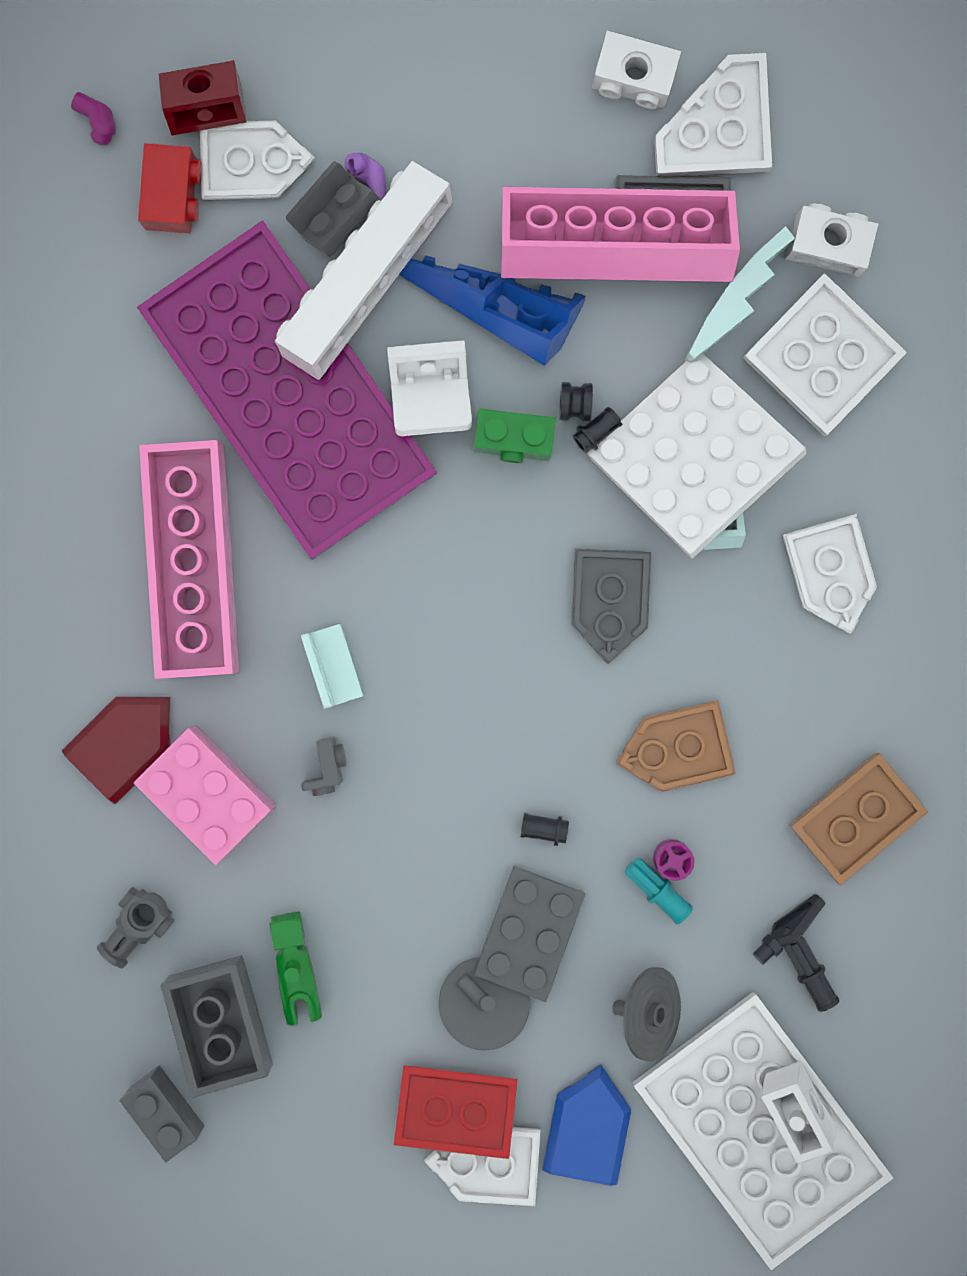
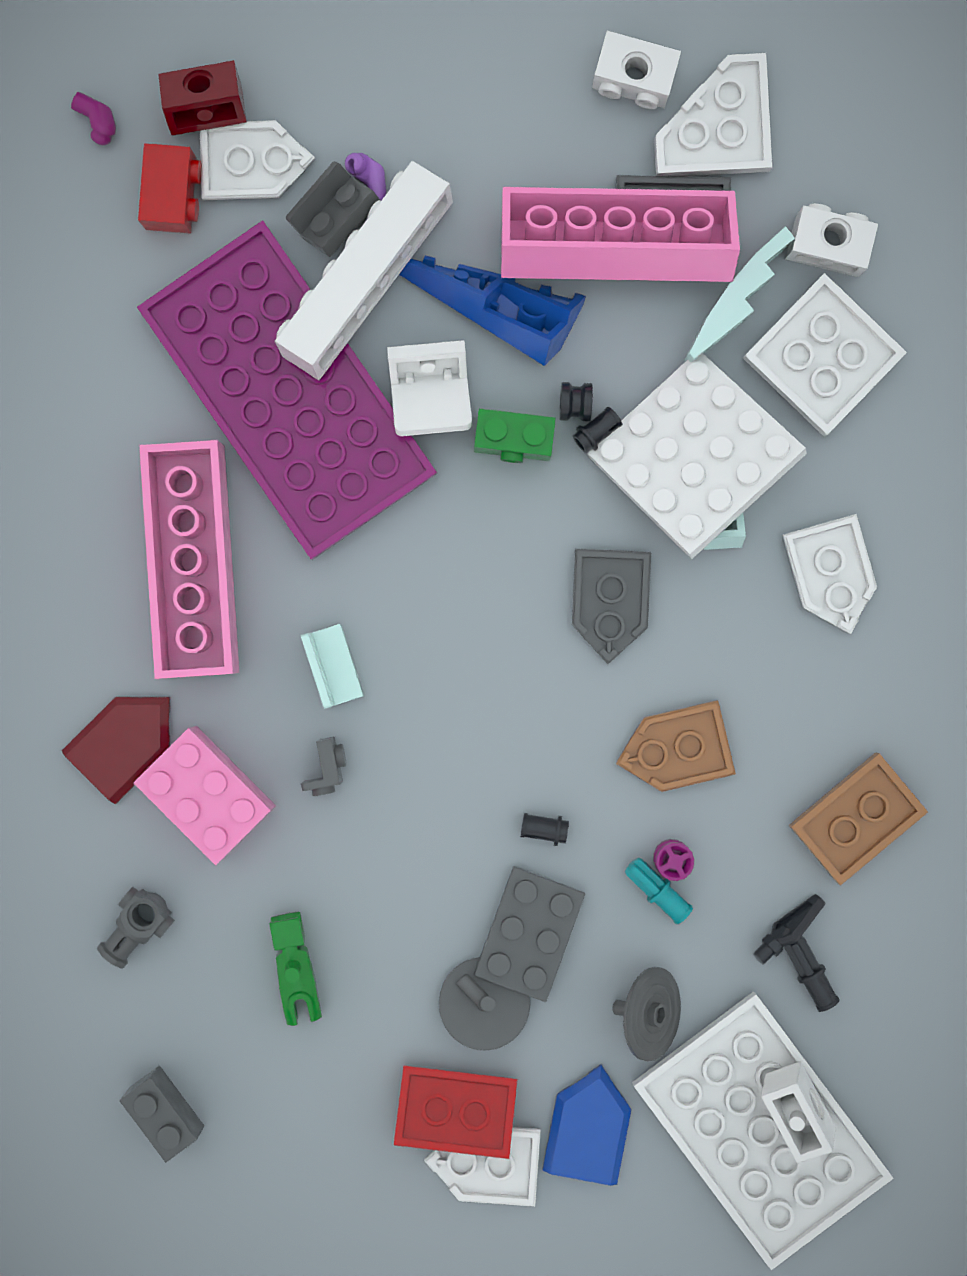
dark grey brick [160,955,273,1098] -> none

